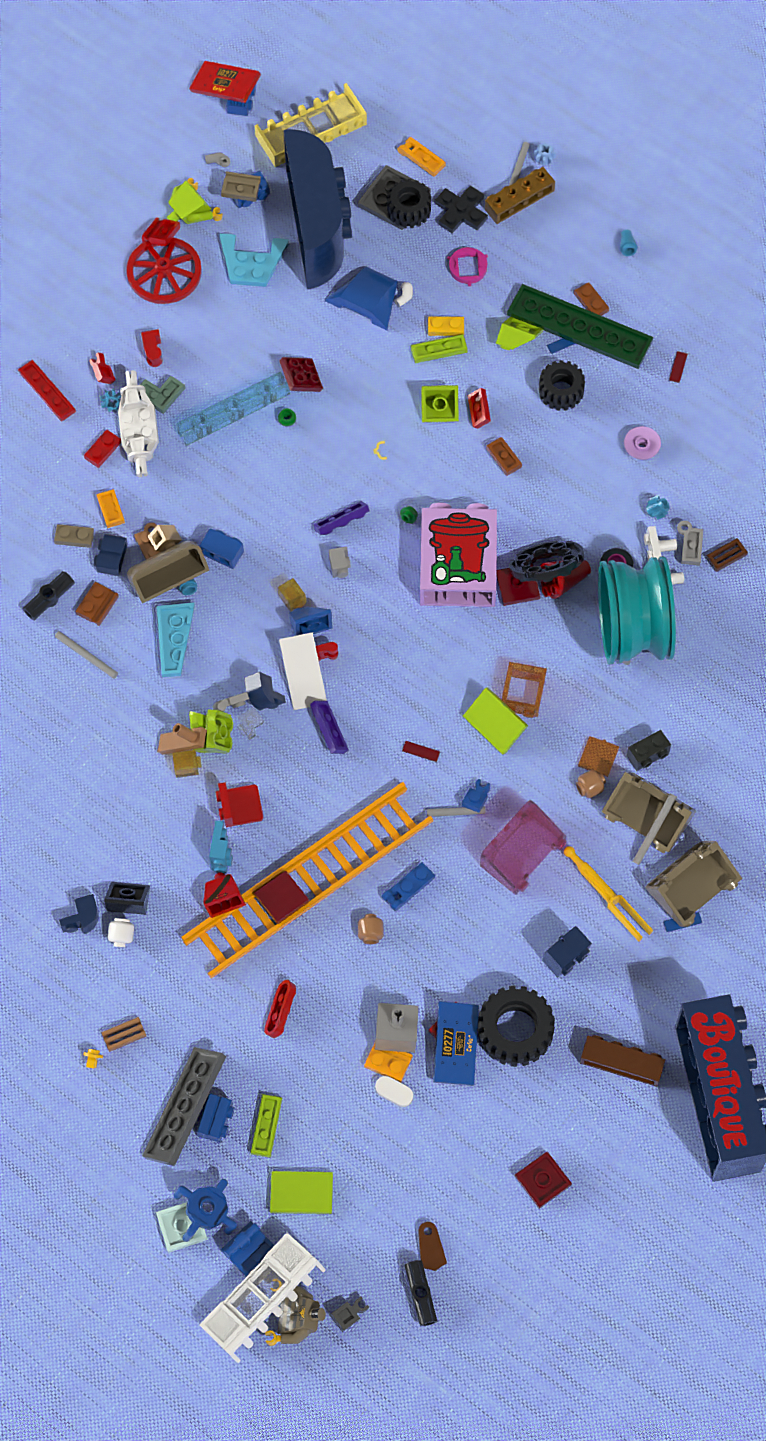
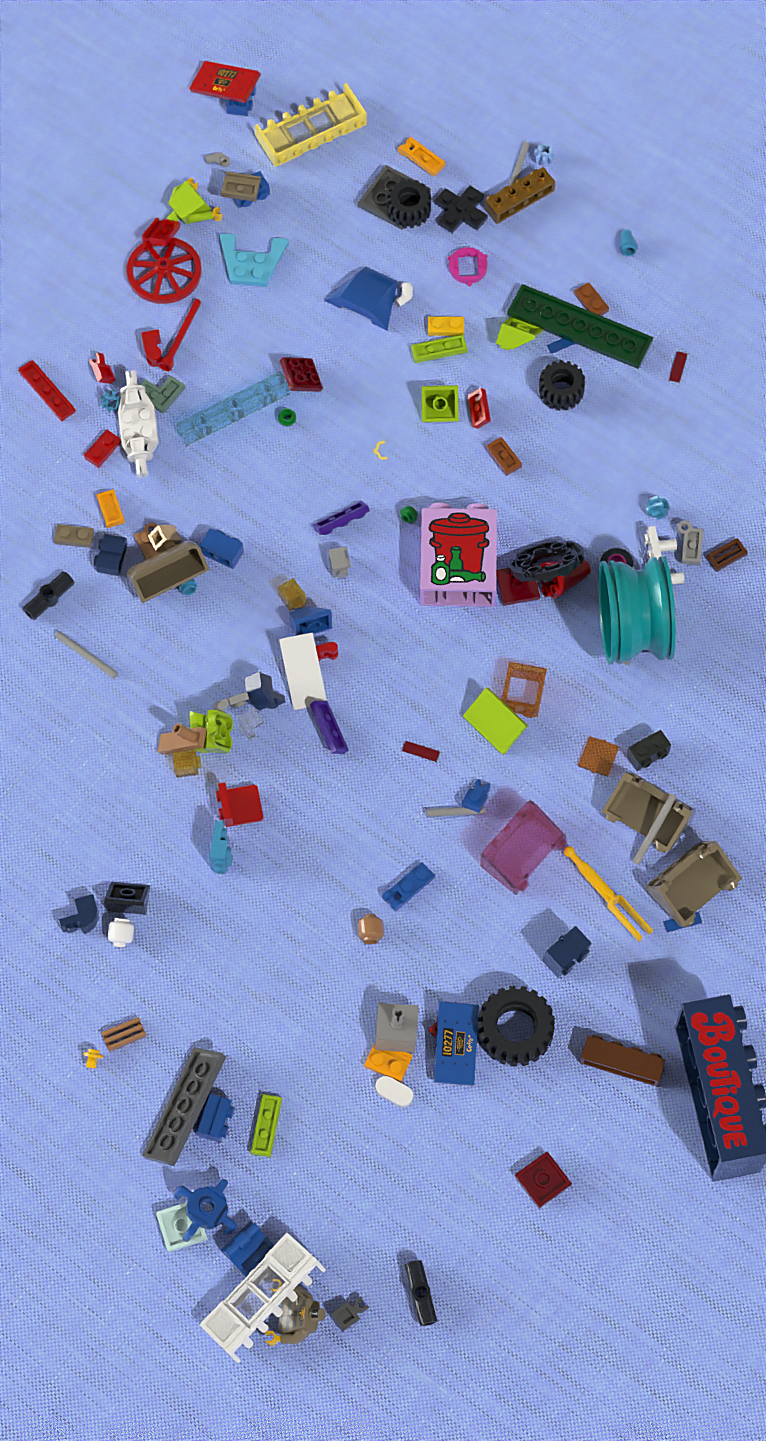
dark orange plate [75,582,119,626] -> none
medium azure wing [157,603,195,678] -> none
light orange ladder [181,782,433,979] -> none
red torso [204,872,246,918] -> none
dark red tile [254,871,310,924] -> none
red plate [264,980,296,1038] -> none
lime tile [270,1171,333,1214] -> none
dark blue brick [283,129,352,289] -> none
reddish brown piece [418,1222,447,1271] -> none
medium nougat head [576,770,606,798] -> none
lavender dish [624,426,661,460] -> none
none -> red piece [158,299,201,372]

